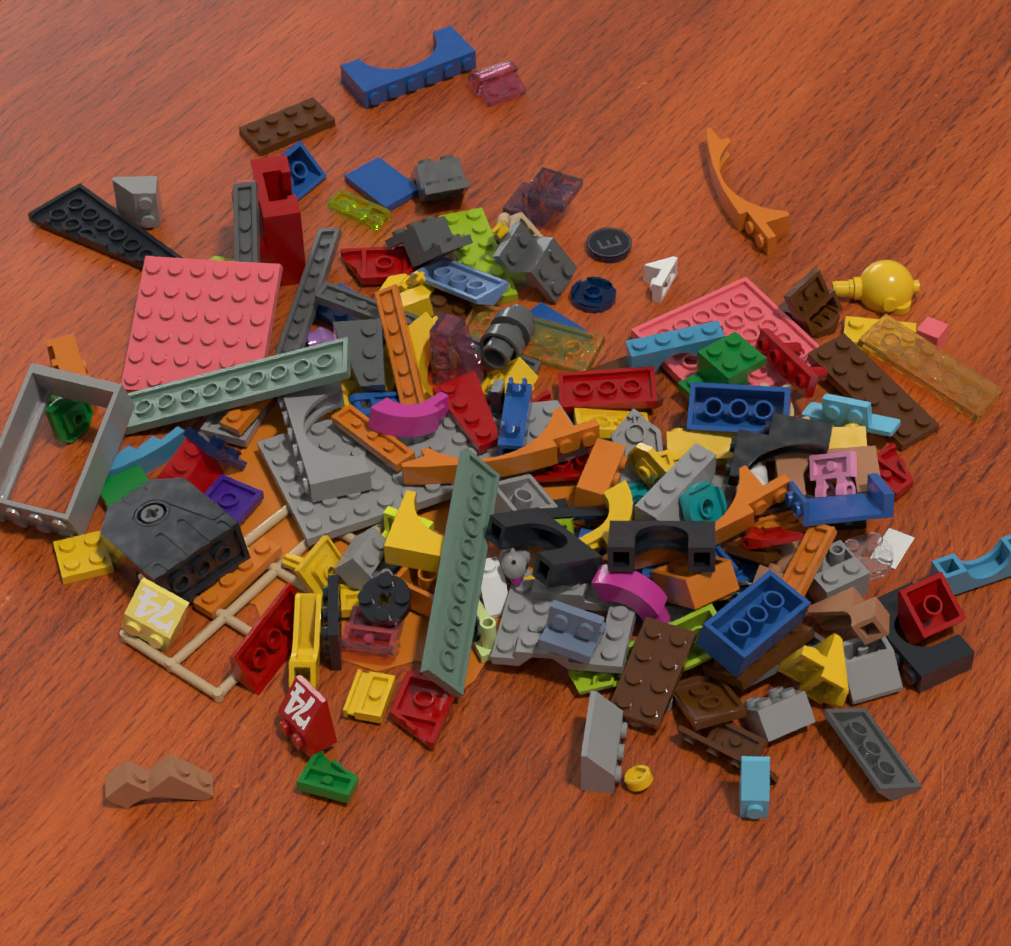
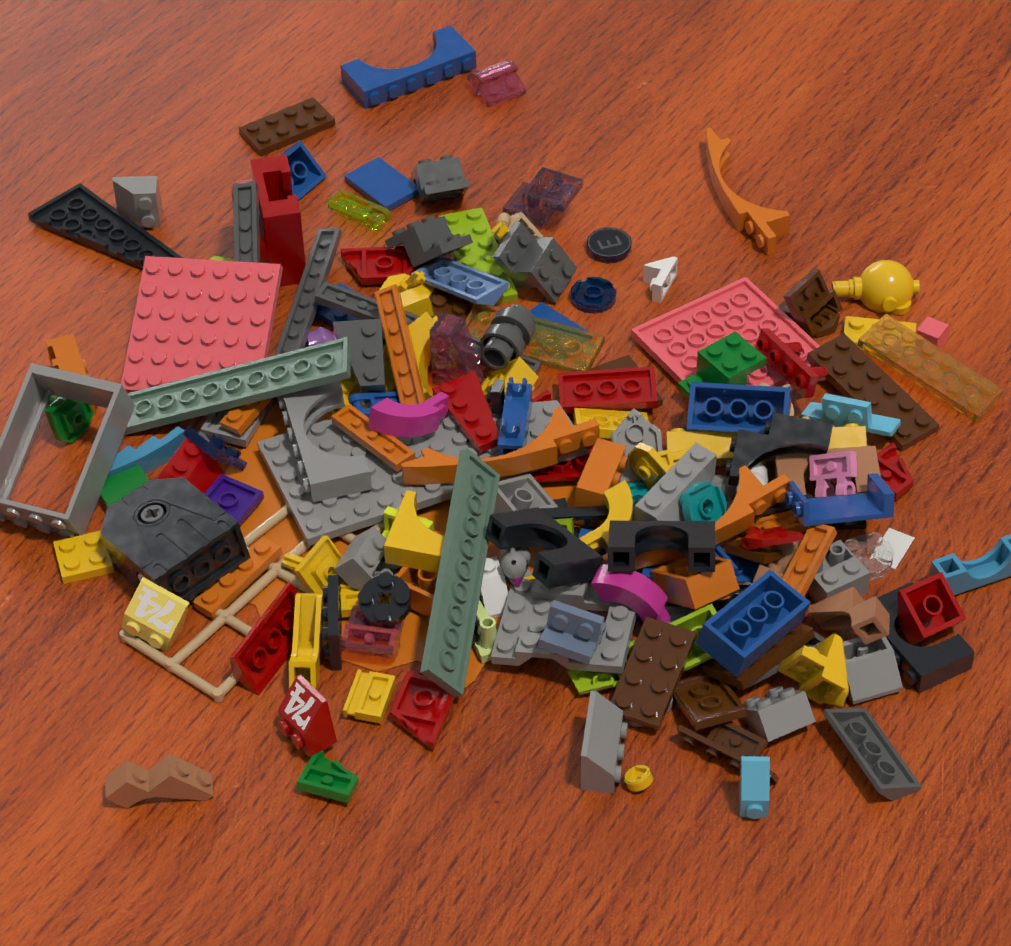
dark azure arch [625,320,725,373] -> none

